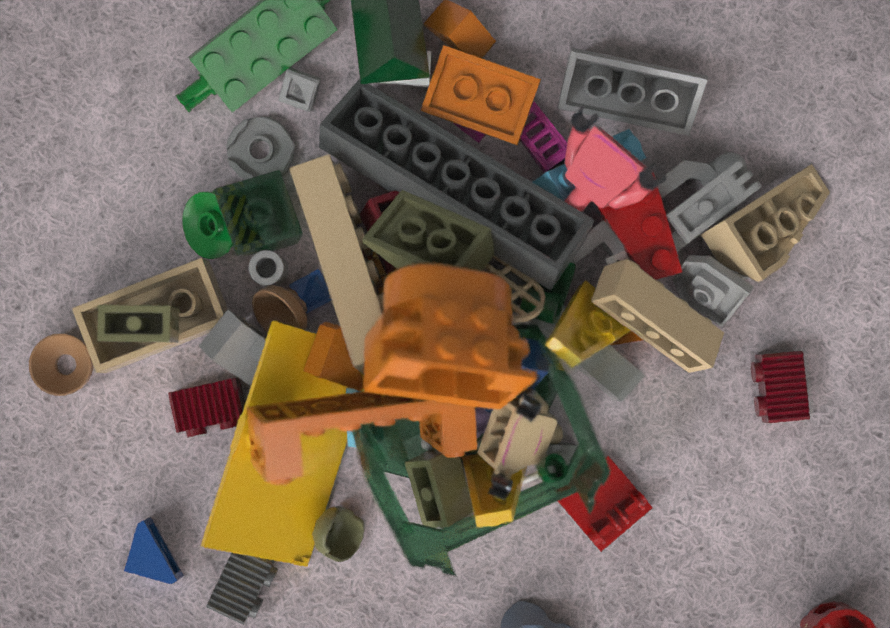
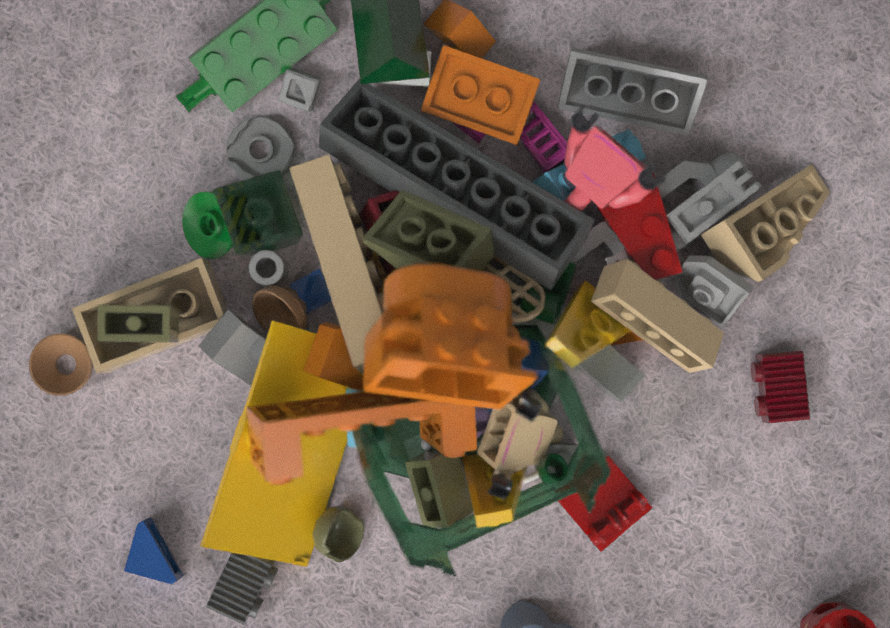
dark red brick [168,377,245,438] -> none

